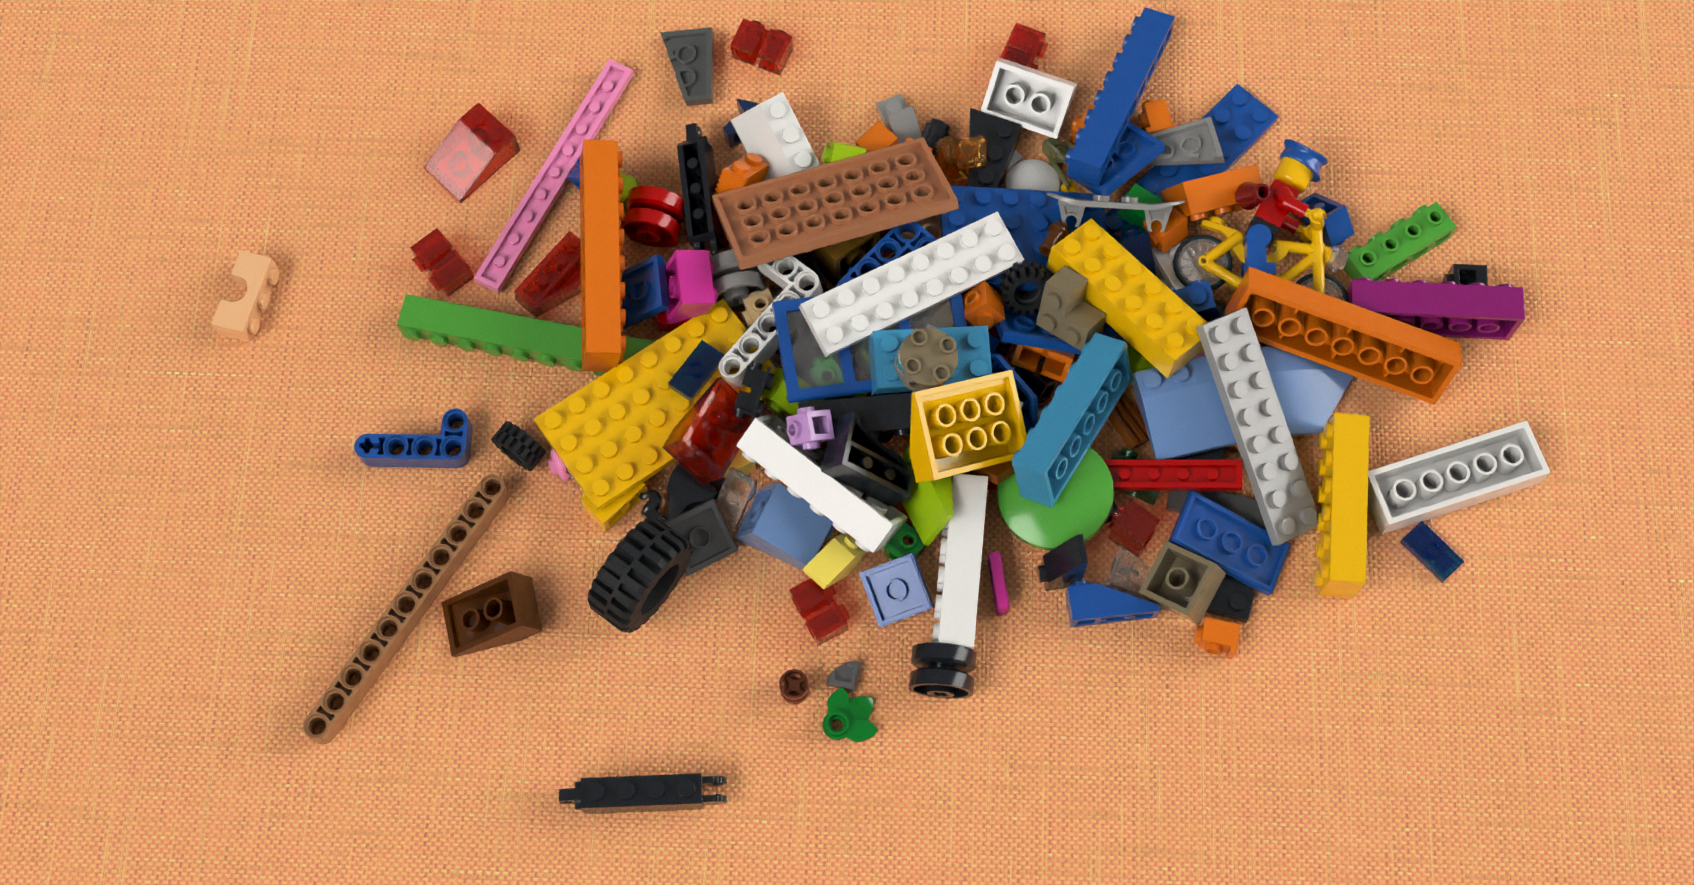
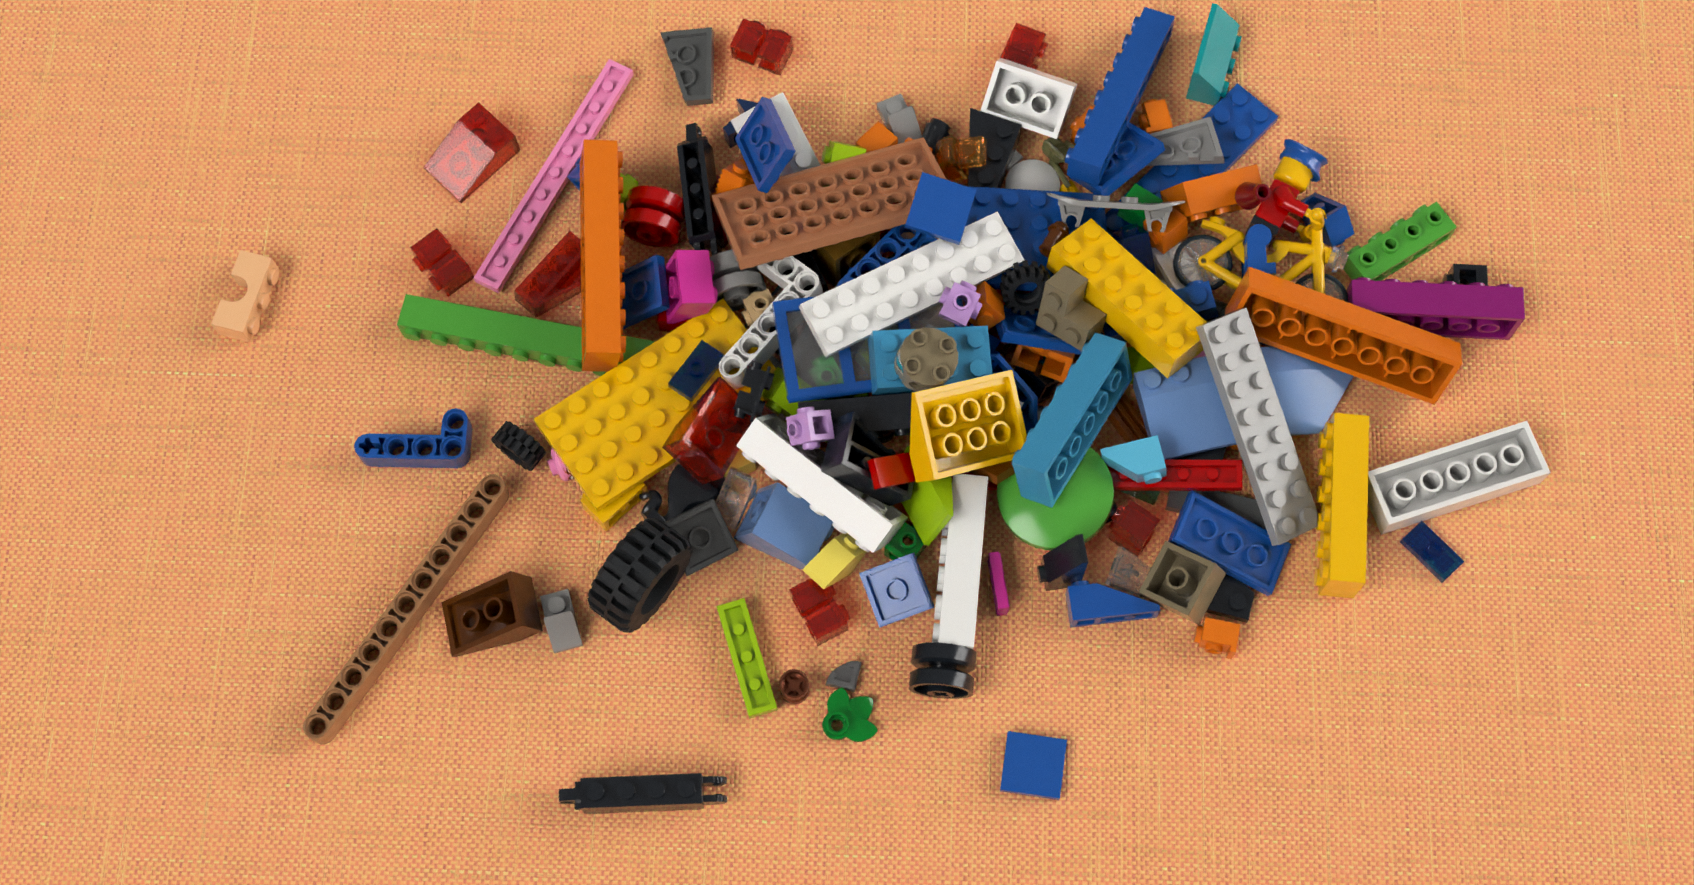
none -> light grey slope [540,589,583,653]
none -> lime plate [716,598,778,719]
none -> blue plate [735,97,796,193]
none -> red tile [868,452,916,490]
none -> blue tile [905,172,977,245]
none -> lavender brick [938,281,982,327]
none -> blue tile [1000,731,1067,800]
none -> medium azure slope [1100,435,1167,484]
none -> teal slope [1186,3,1242,106]

